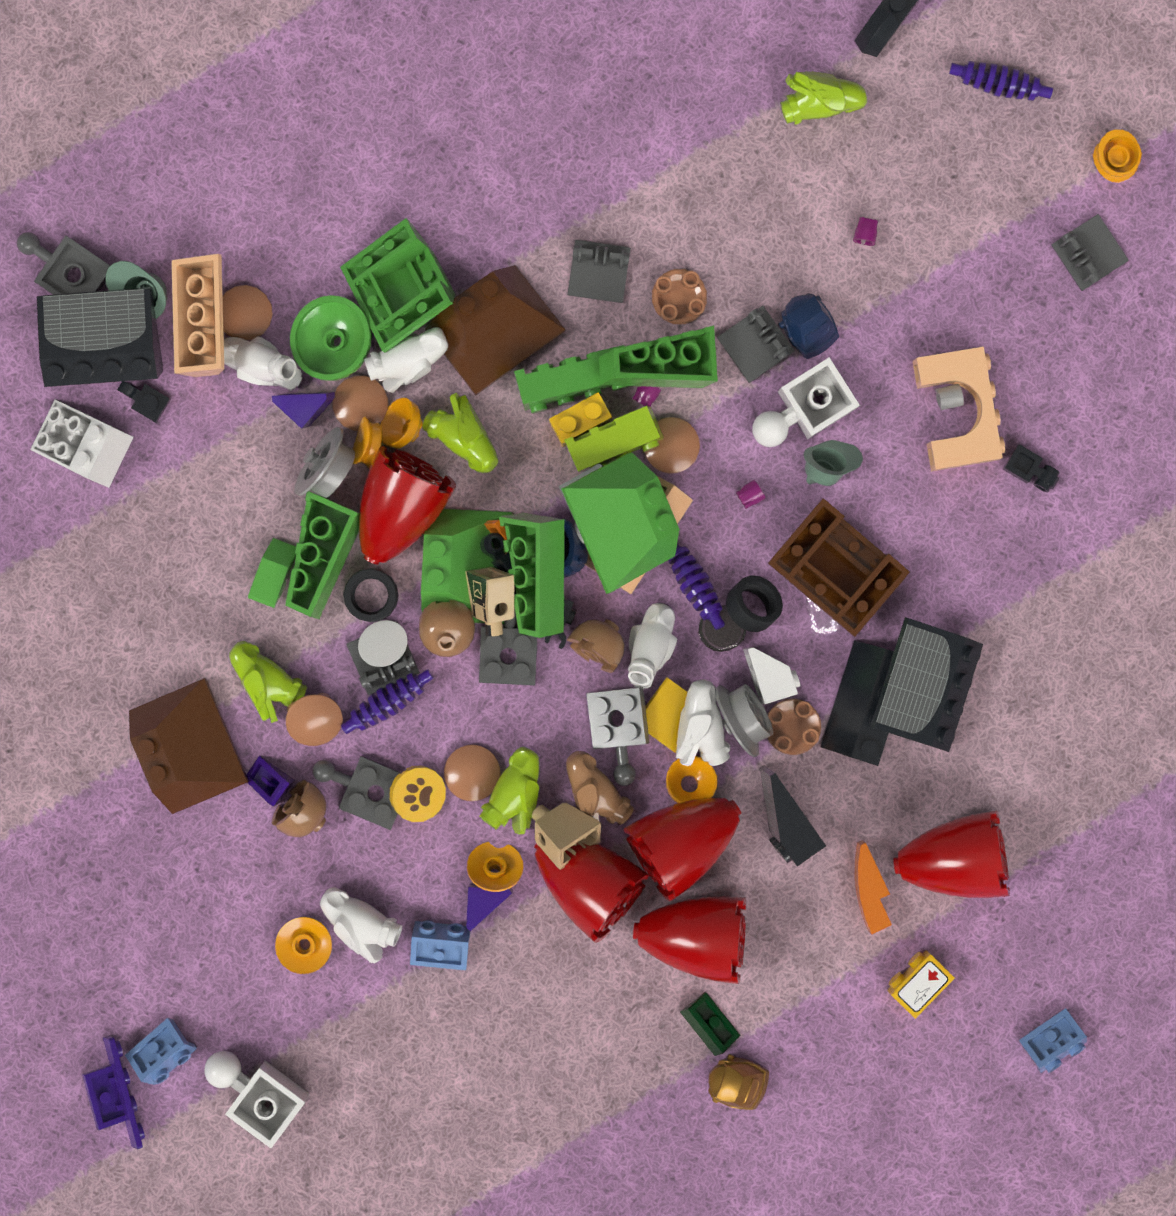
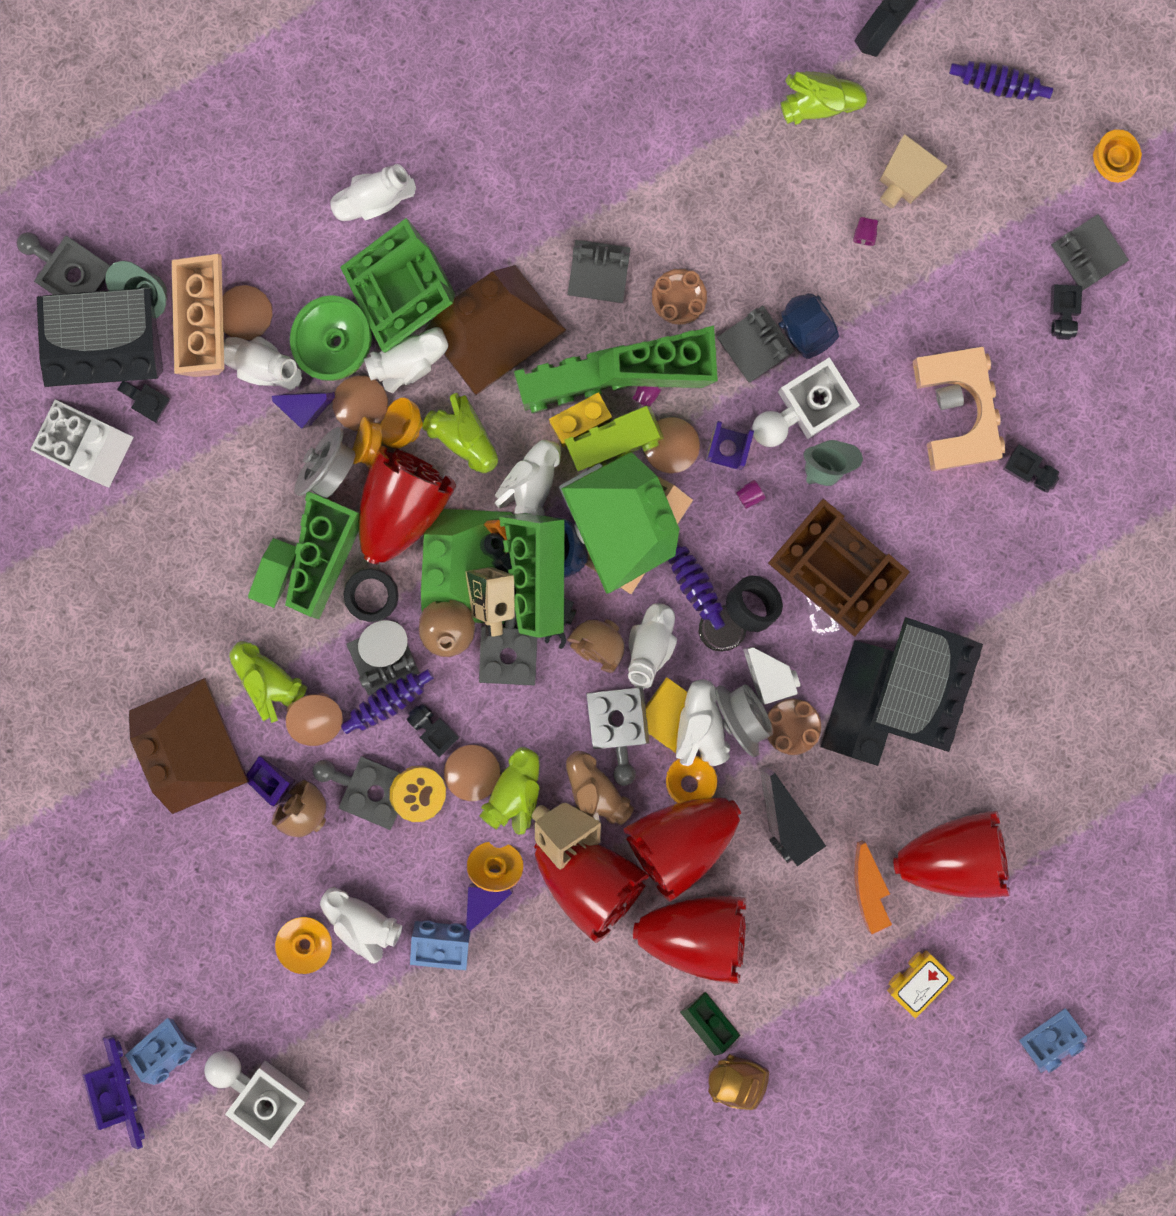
none -> white animal [330,164,416,221]
none -> black plate [406,703,460,757]
none -> white animal [495,440,561,516]
none -> dark purple piece [705,421,754,470]
none -> tan torso [879,134,948,208]
none -> black plate [1050,284,1082,340]

